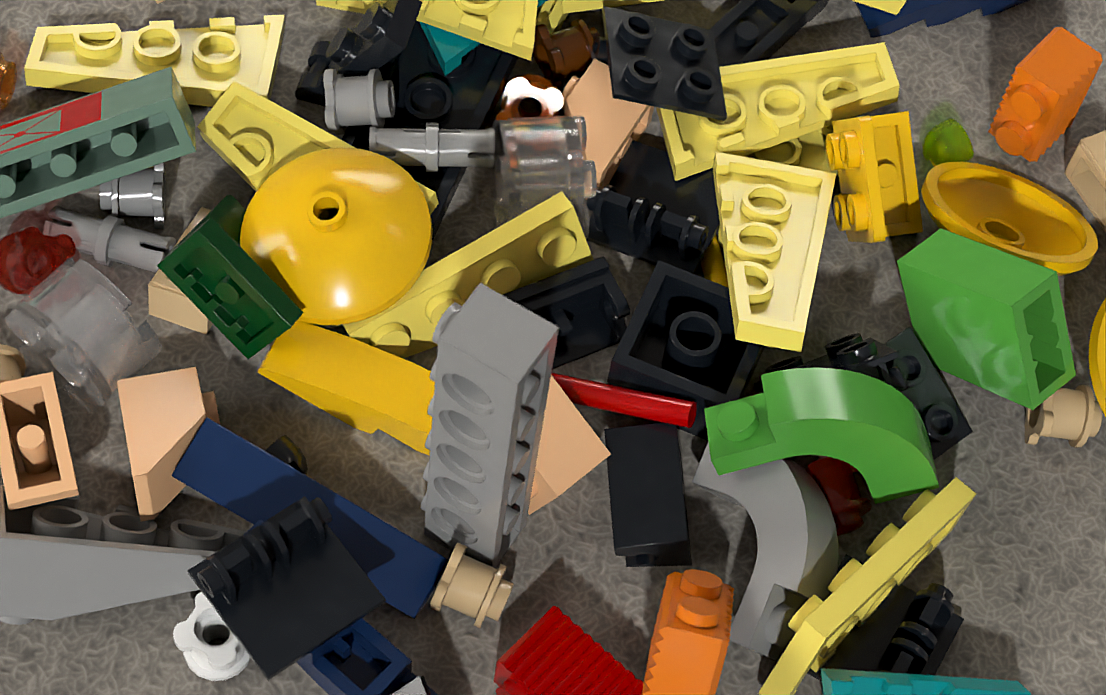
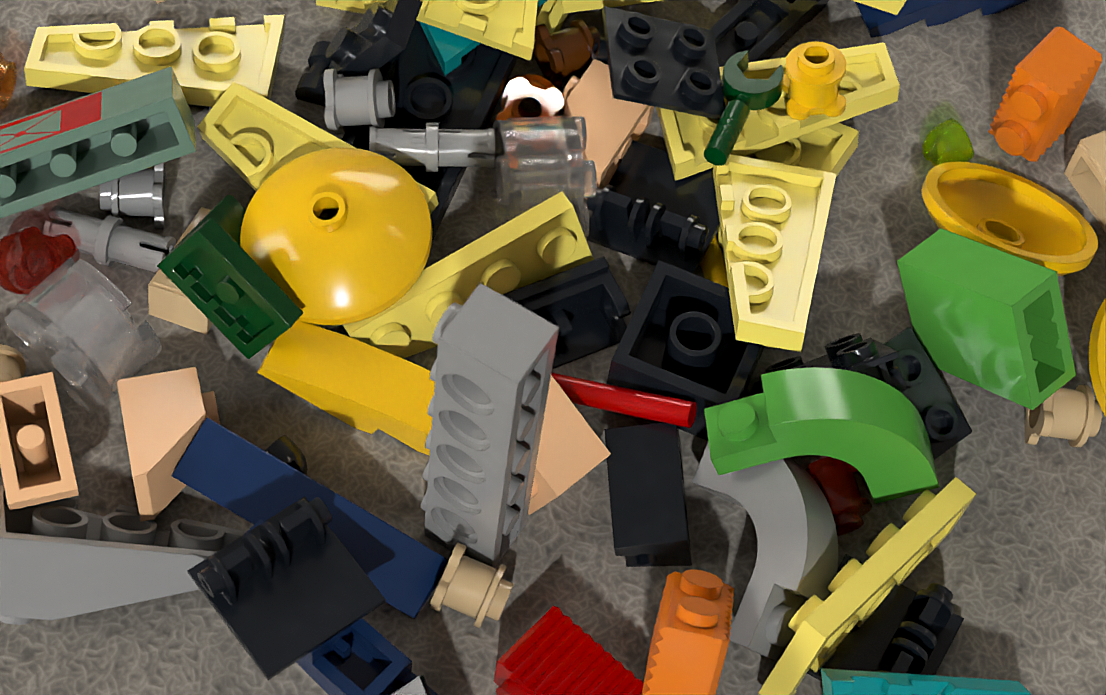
white brick [173,592,251,681] -> none
yellow bracket [826,111,923,243] -> none
none -> dark green piece [704,50,783,166]
none -> yellow brick [782,41,846,120]

